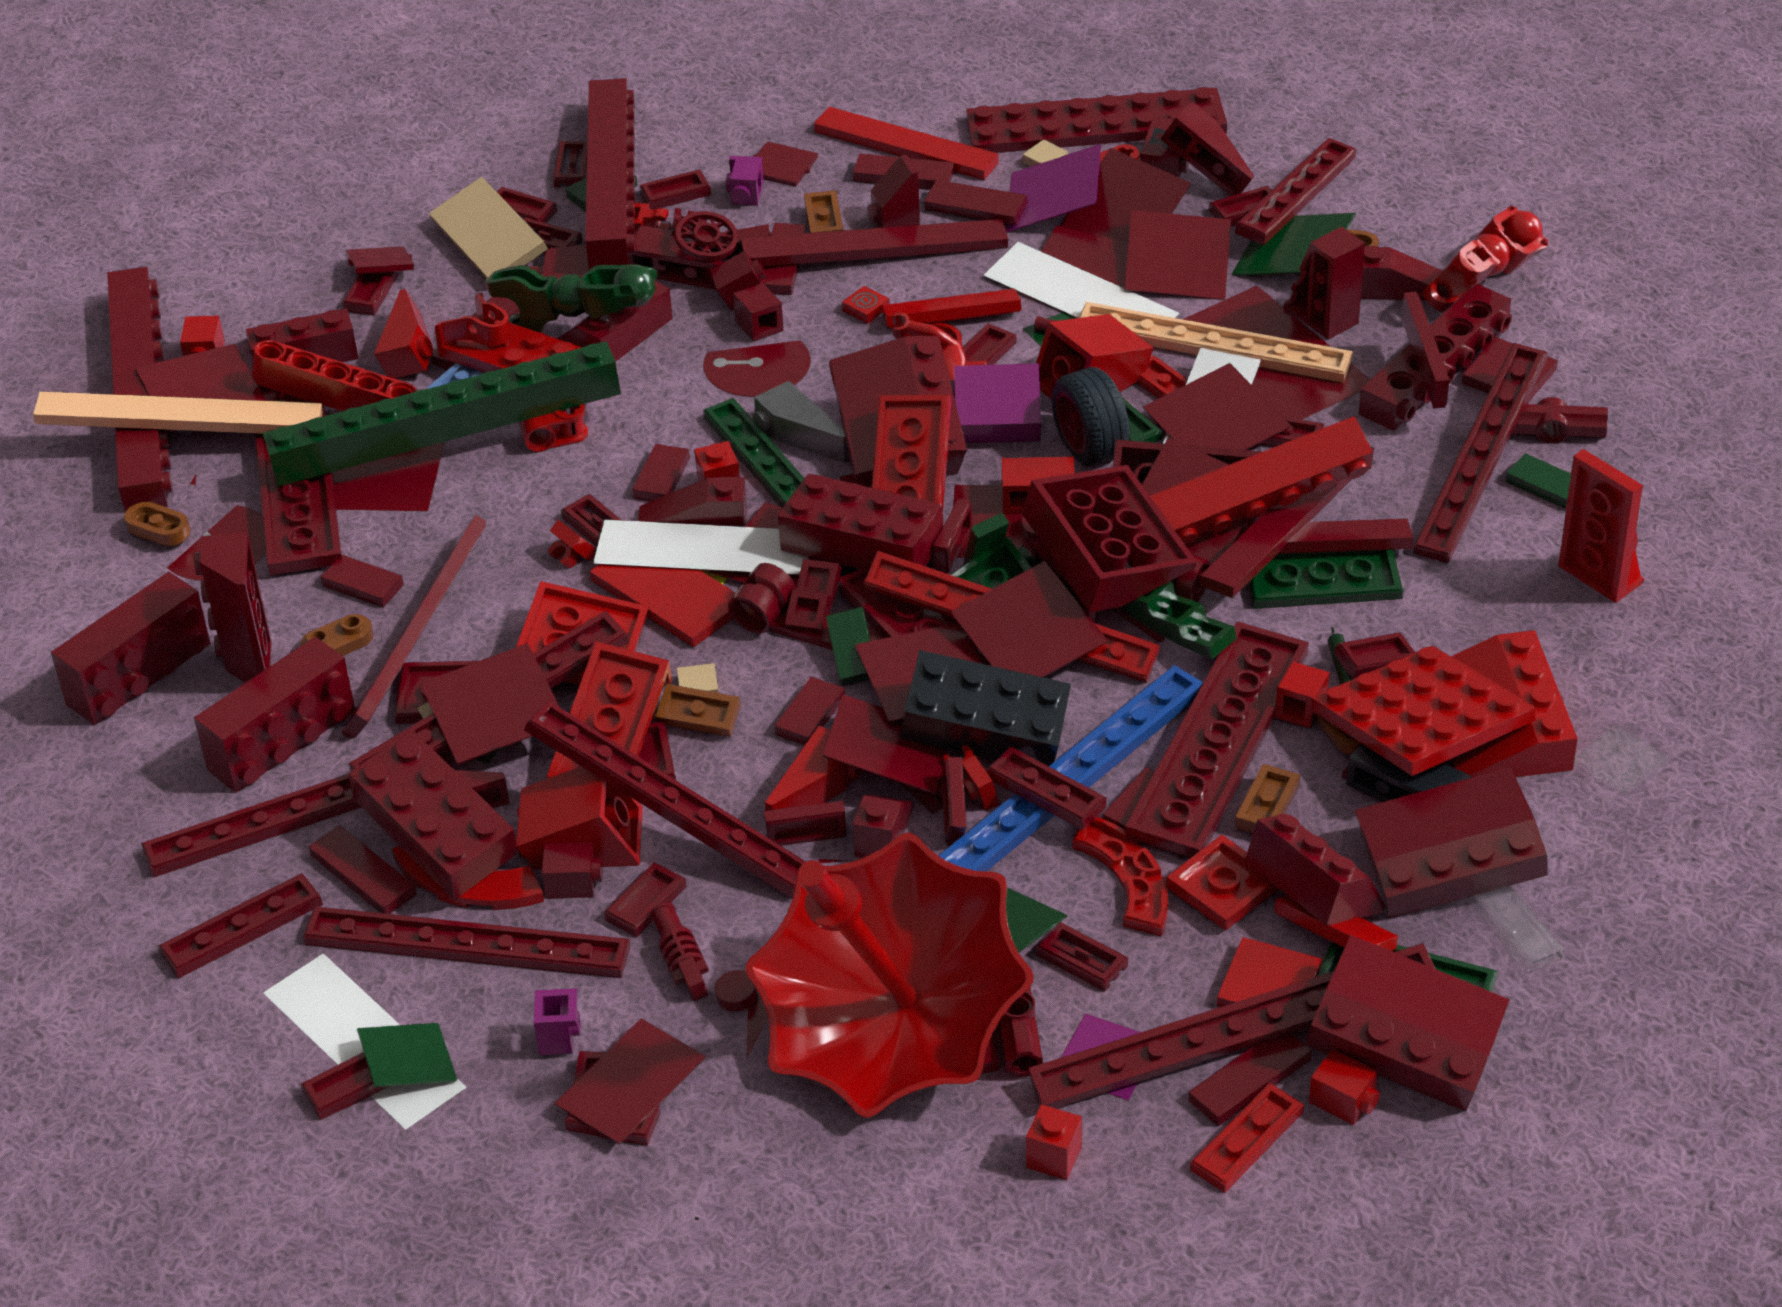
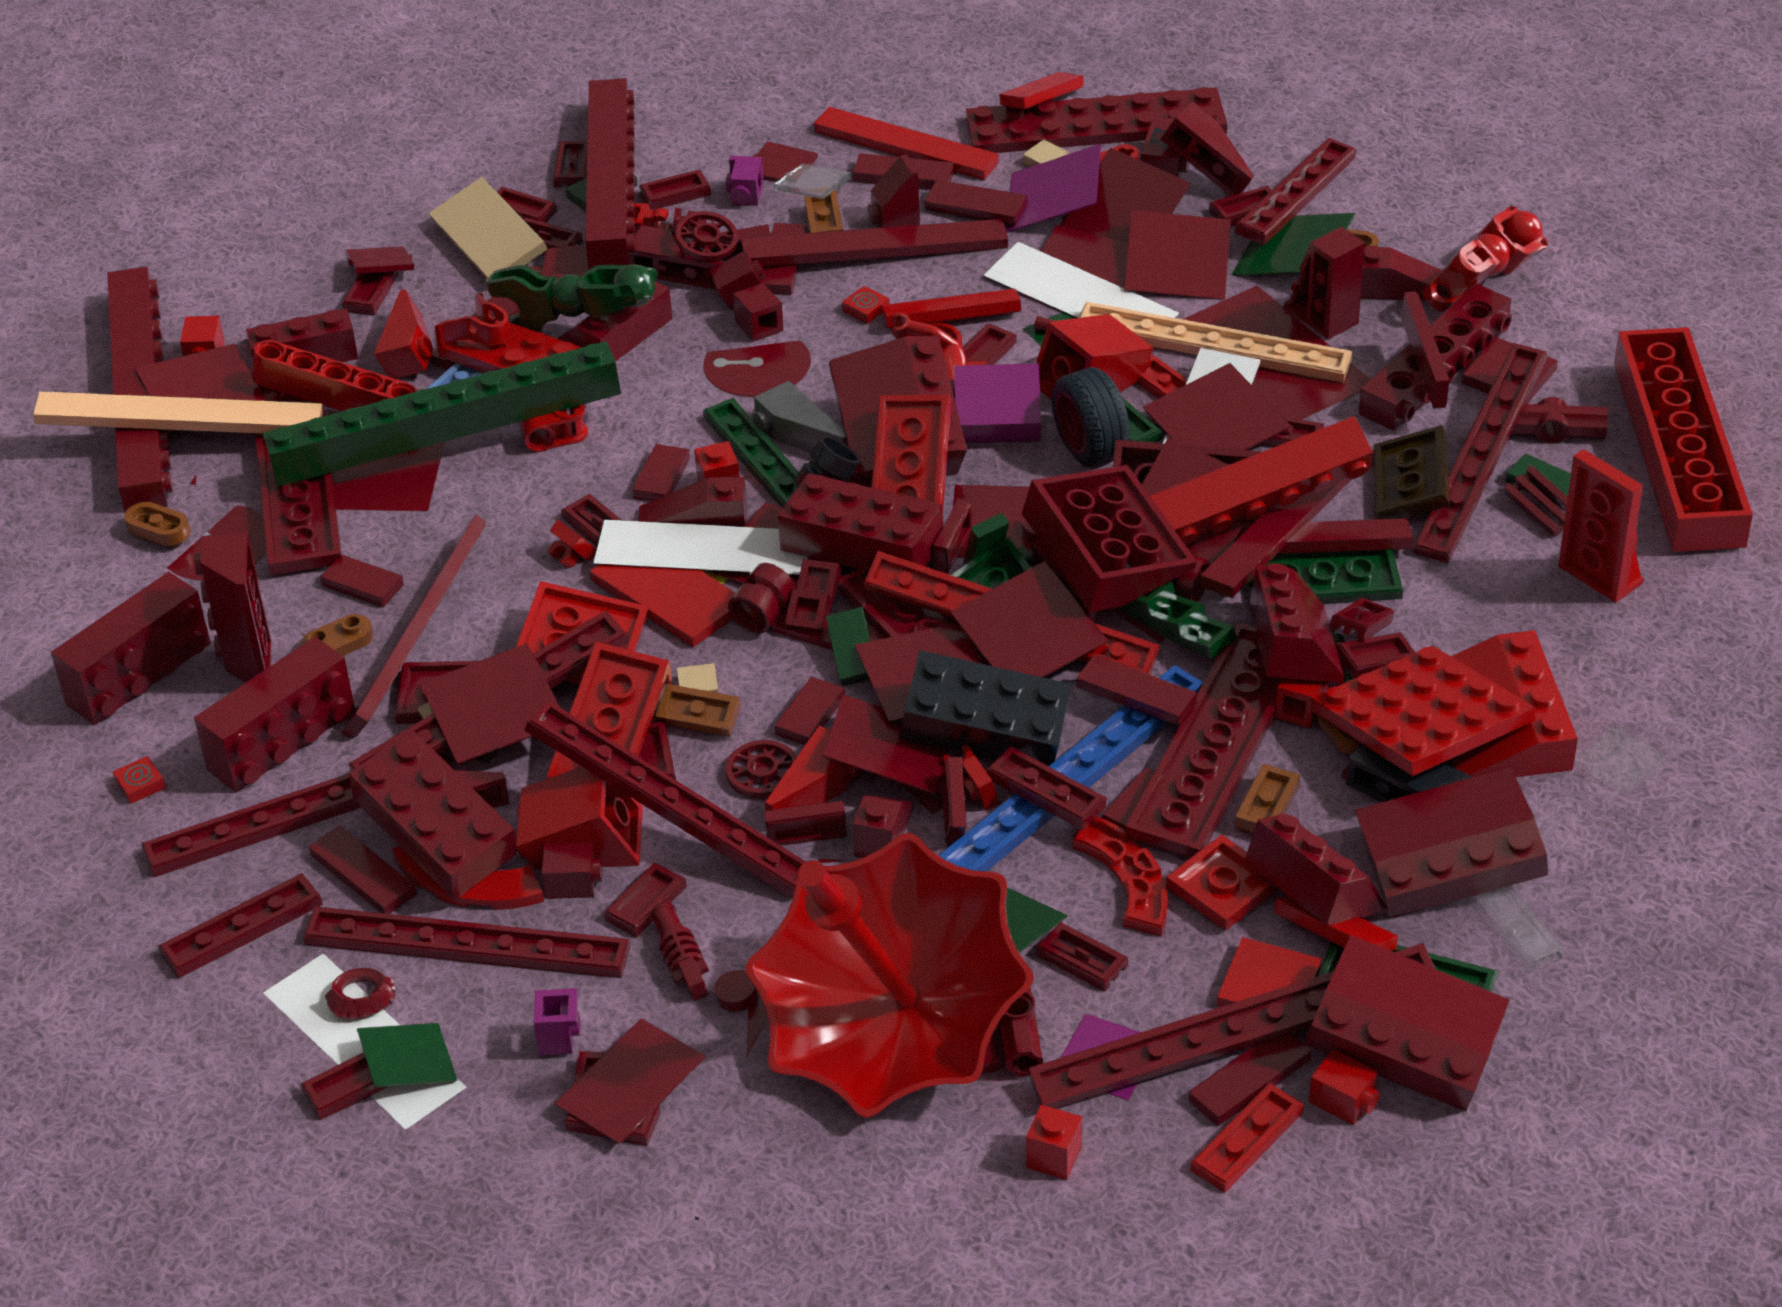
red brick [1002,457,1075,514] -> none
none -> red tile [112,756,166,804]
none -> dark red piece [325,968,396,1020]
none -> dark red wheel [726,740,797,799]
none -> clear piece [774,164,851,199]
none -> black wheel [795,436,860,486]
none -> red tile [999,72,1084,110]
none -> dark red tile [1076,654,1197,726]
none -> dark red slope [1249,563,1345,683]
none -> dark red tile [1329,598,1395,641]
none -> dark brown tile [1374,425,1450,519]
none -> dark red tile [1504,465,1568,537]
none -> red brick [1614,327,1753,552]

